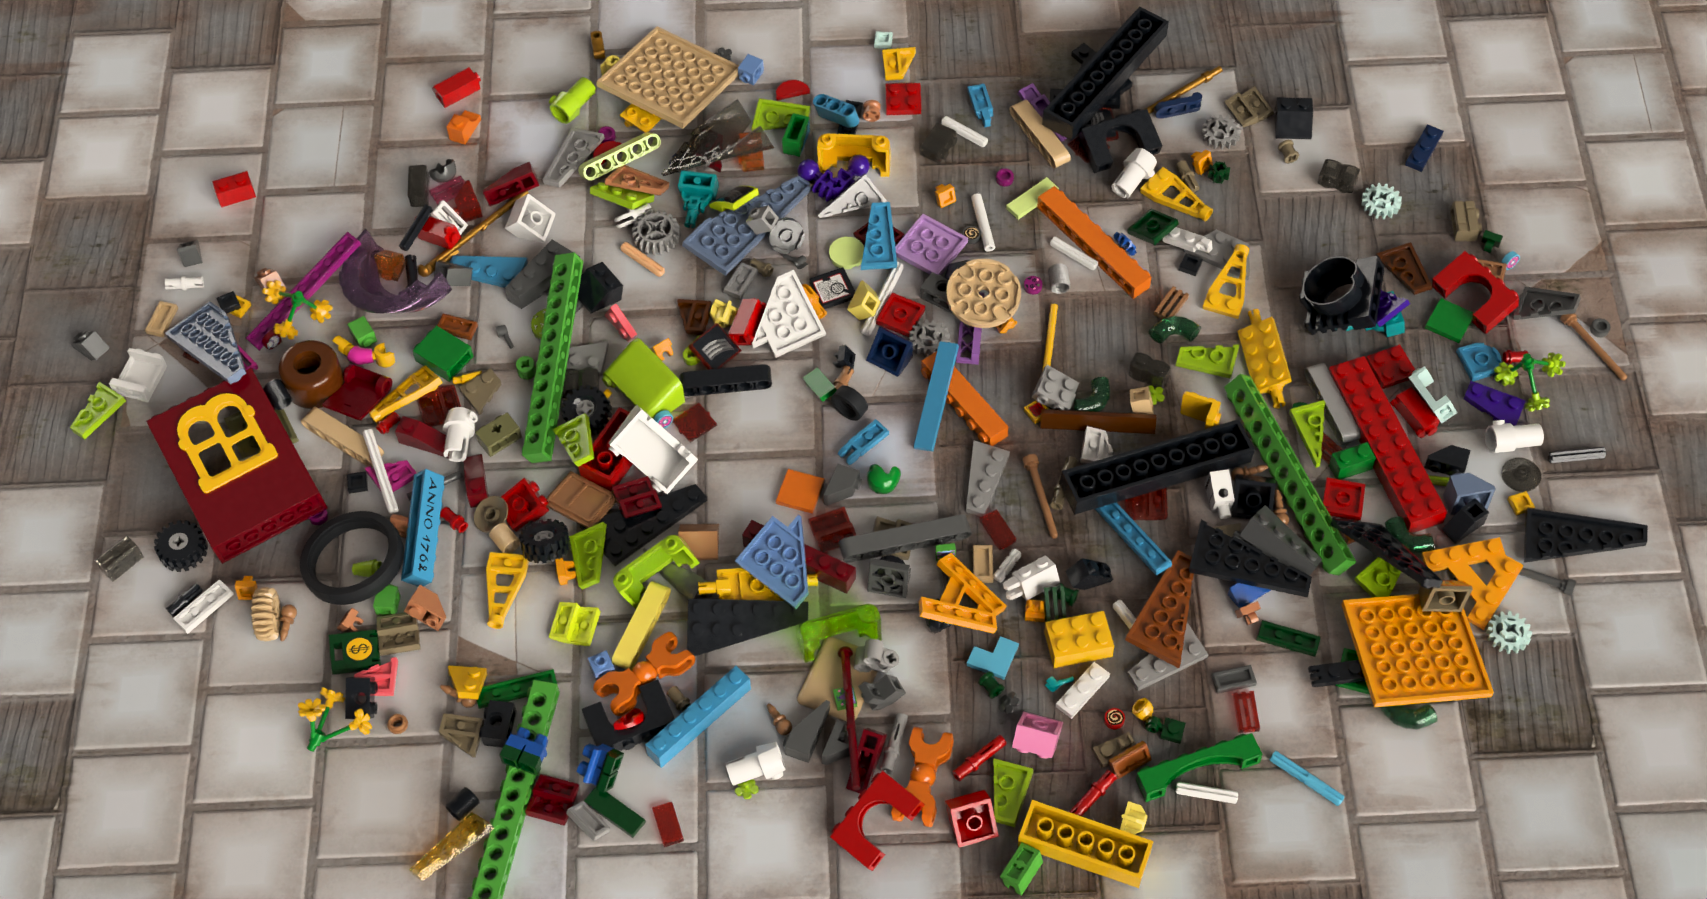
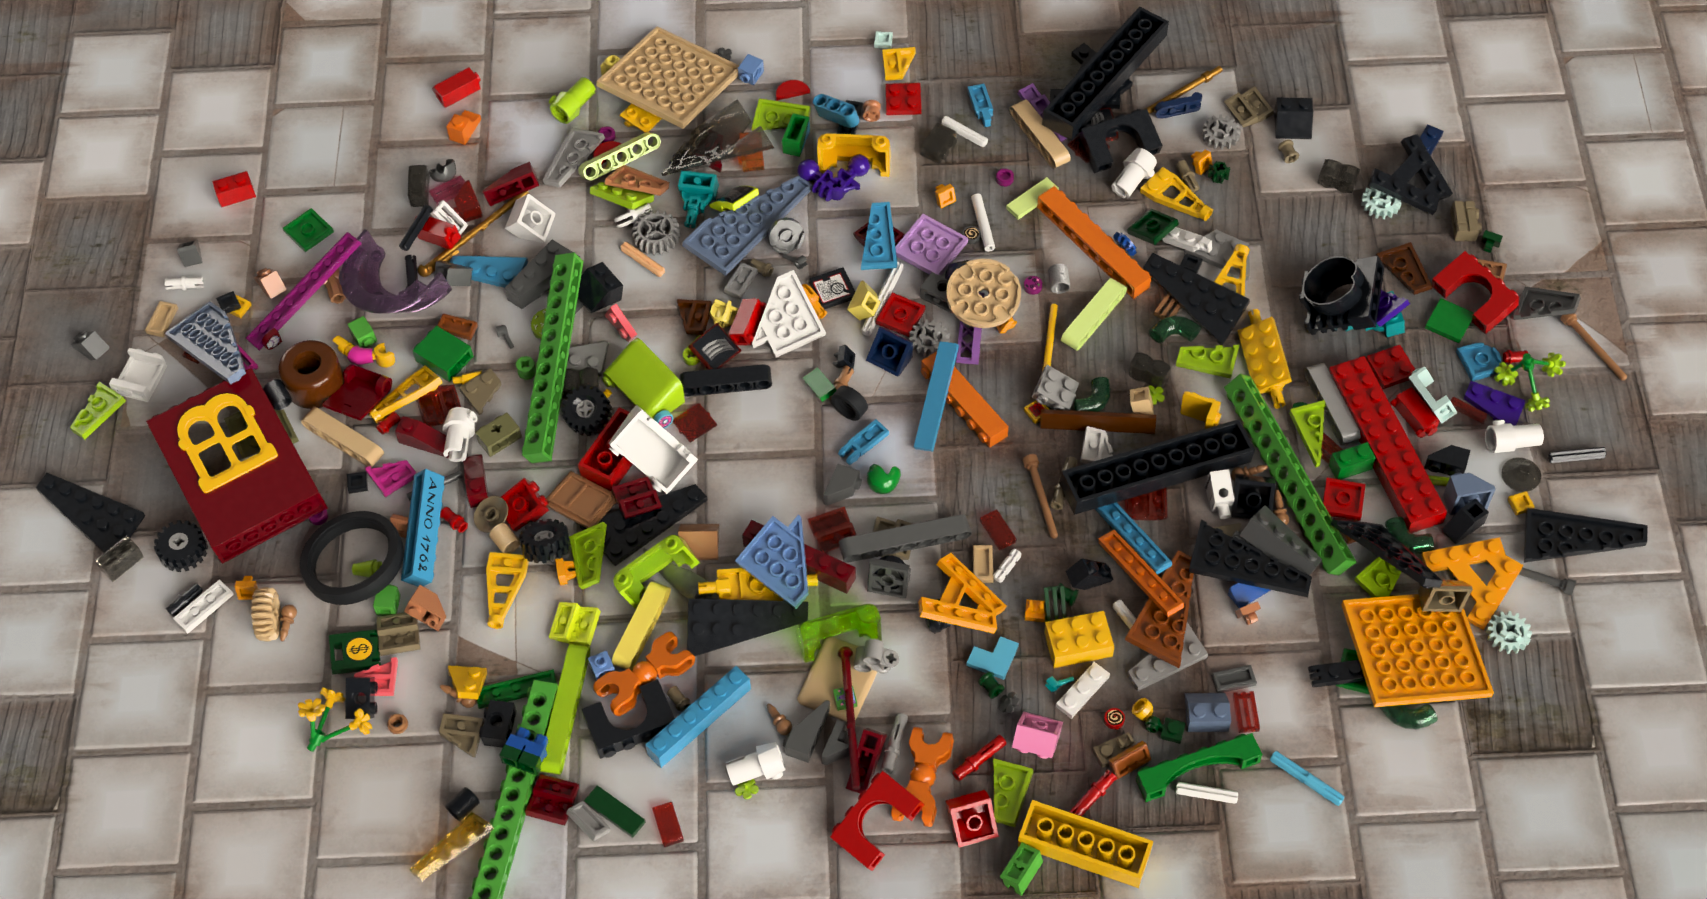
yellow plant [262,280,333,340] -> none
nougat tile [337,608,364,632] -> none
white axle [362,429,399,514] -> none
clear orange slope [374,250,406,282] -> none
lime wing [552,413,594,467] -> none
hips [576,744,624,793] -> none
pearl gold bar [591,31,605,59] -> none
red tile [613,708,645,730] -> none
light orange tile [650,338,673,361] -> none
light grey brick [746,205,779,235] -> none
orange tile [776,469,825,514] -> none
wing [816,174,887,218] -> none
yellowish green tile [829,237,864,270] -> none
dark grey brick [858,674,906,710] -> none
bright green tile [935,543,956,561] -> none
light grey wing [966,440,1010,518] -> none
white hinge [1003,555,1060,601] -> none
white axle [1050,237,1098,271] -> none
light yellow piece [1120,801,1147,835] -> none
dark green tile [1256,620,1321,657] -> none
medium azure tile [1501,251,1520,270] -> none
dark grey tile [1590,318,1611,338] -> none
none -> black wing [36,472,145,562]
none -> green tile [283,208,334,252]
none -> medium nougat piece [324,268,347,304]
none -> lime beam [540,644,591,775]
none -> yellowish green beam [1061,278,1127,351]
none -> orange plate [1098,529,1184,617]
none -> black wing [1143,252,1250,345]
none -> sand blue slope [1184,693,1231,732]
none -> black plate [1368,134,1453,215]
none -> clear red tile [1451,397,1487,424]

